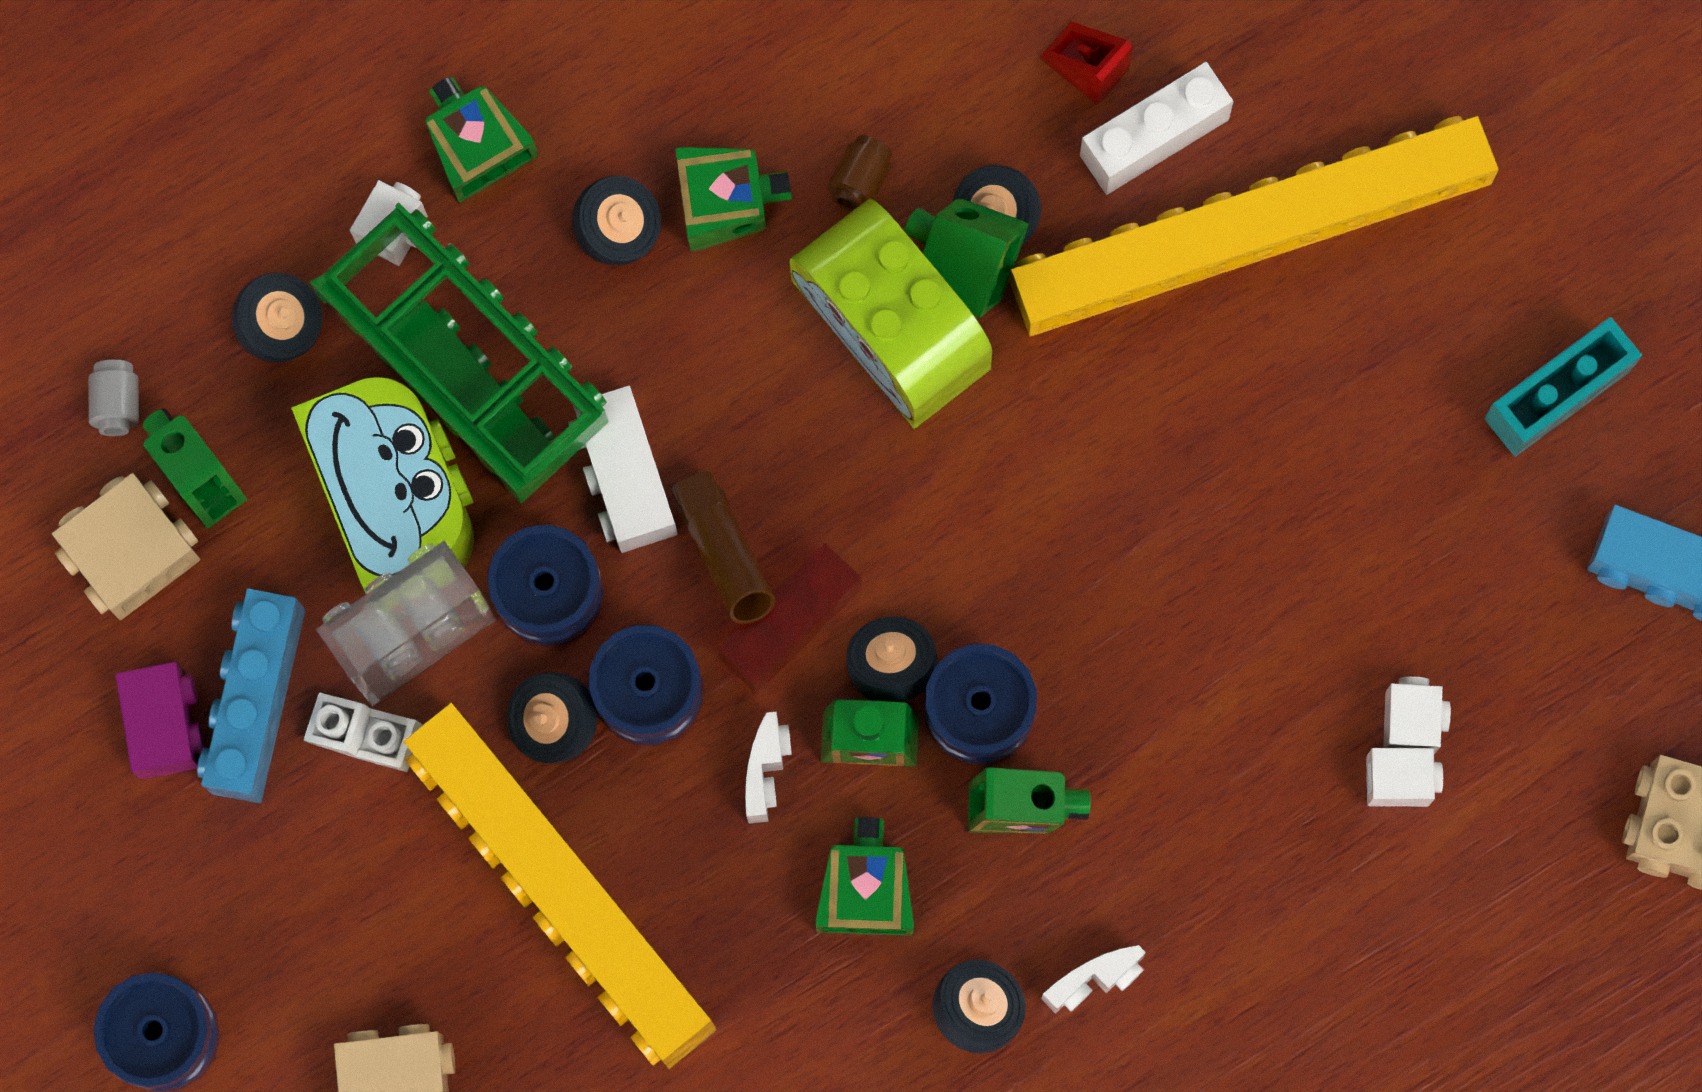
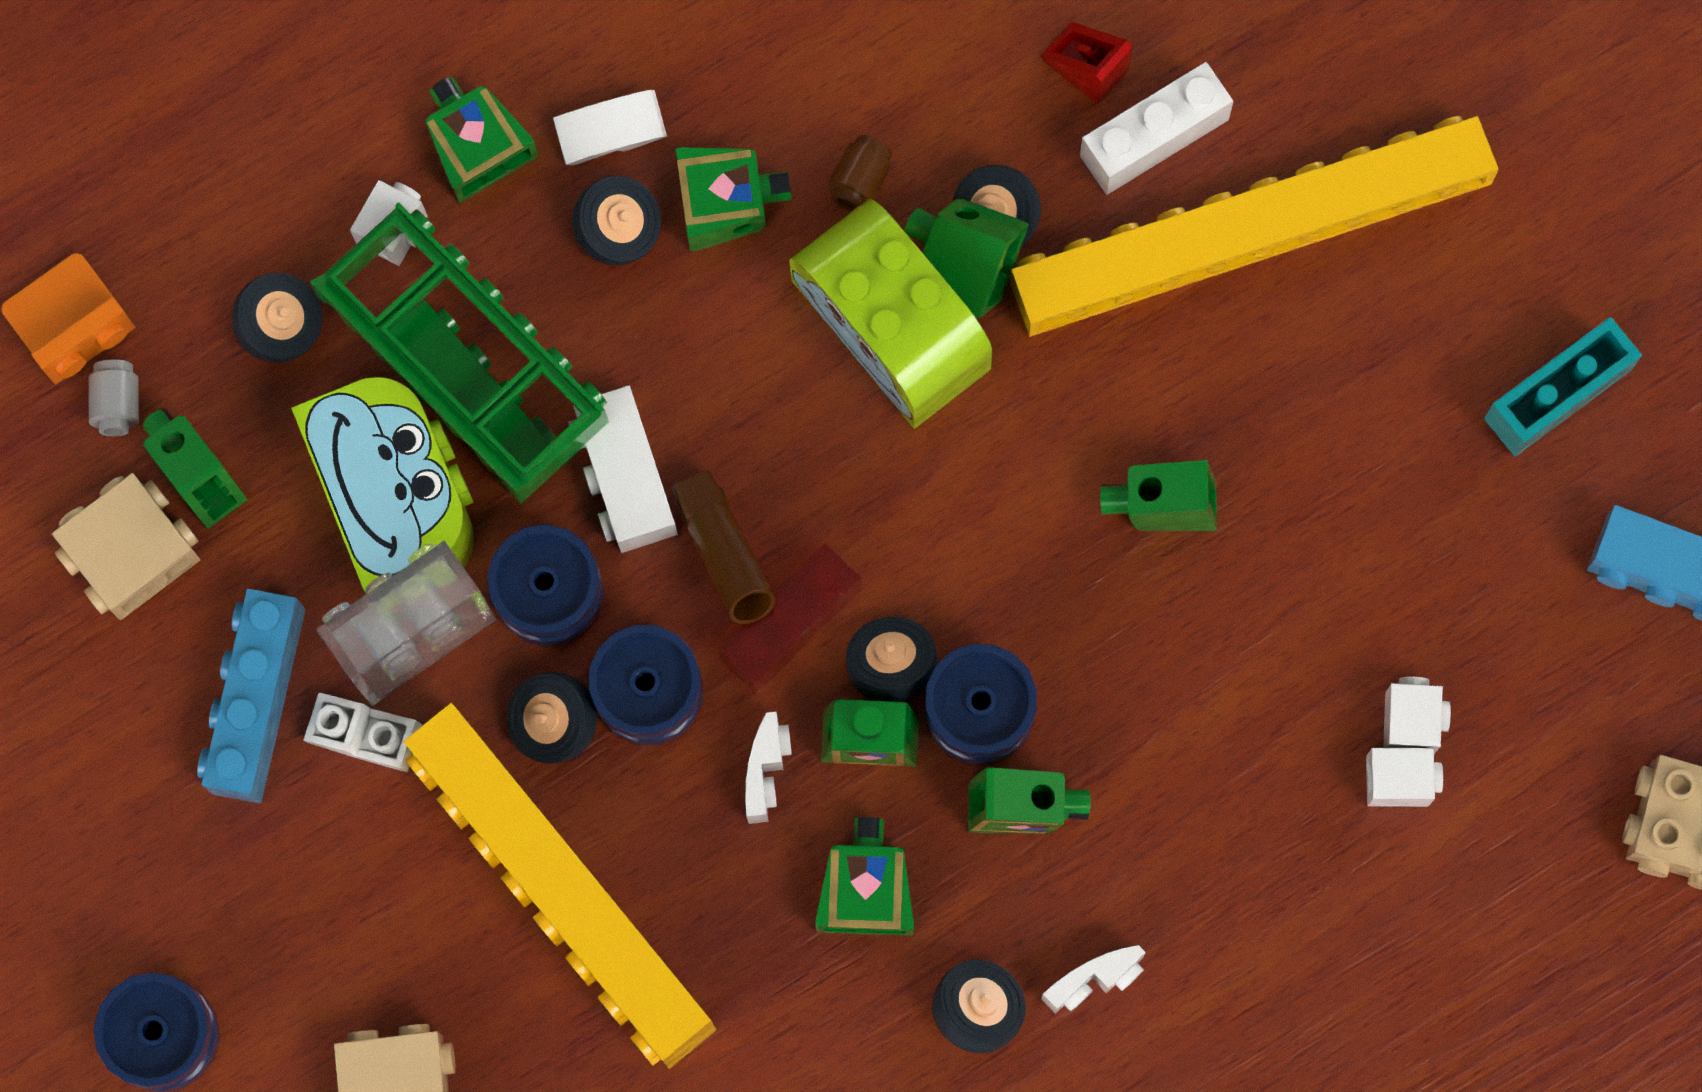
magenta brick [116,662,206,780] -> none
none -> orange bracket [2,253,136,385]
none -> white slope [553,90,667,165]
none -> green torso [1100,460,1217,531]

